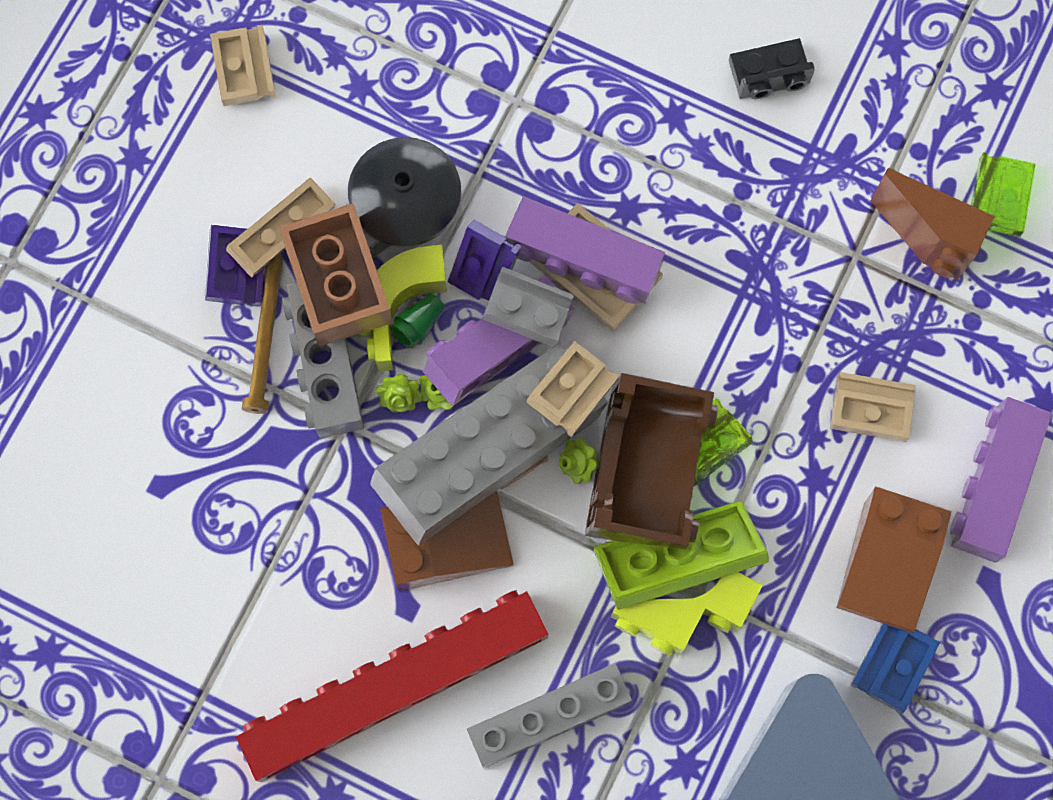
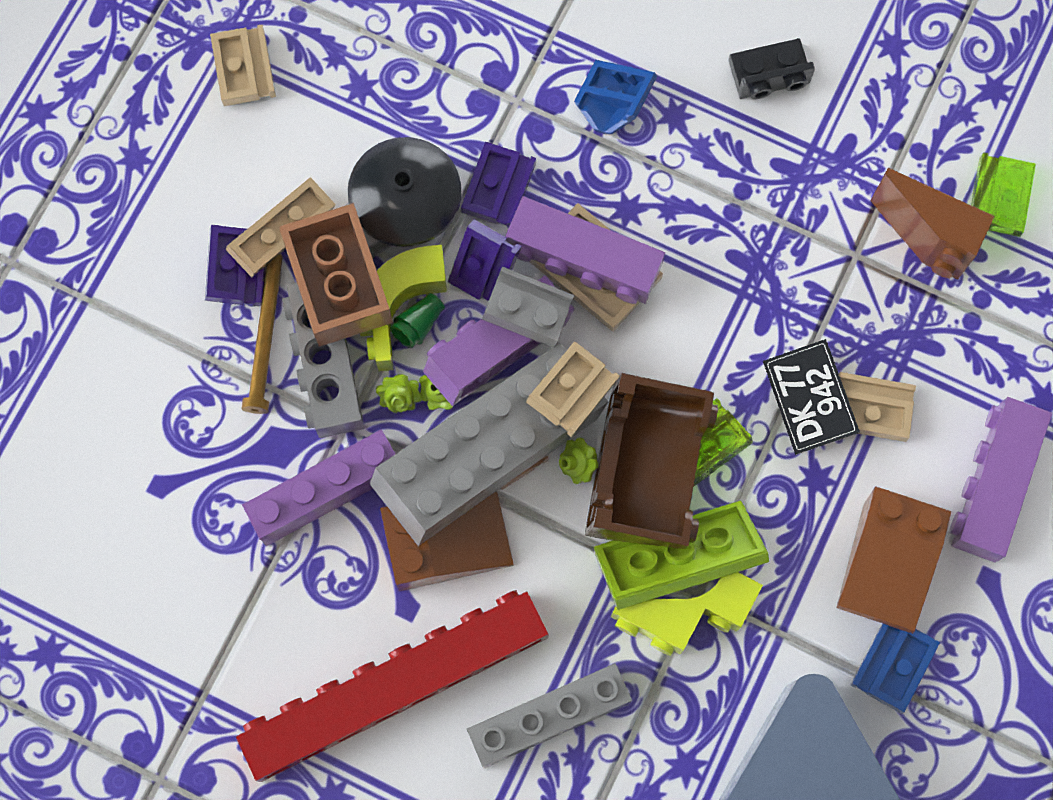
none -> medium lavender brick [242,429,395,547]
none -> dark purple plate [461,141,536,228]
none -> blue slope [574,60,658,134]
none -> black sticker [763,339,860,455]

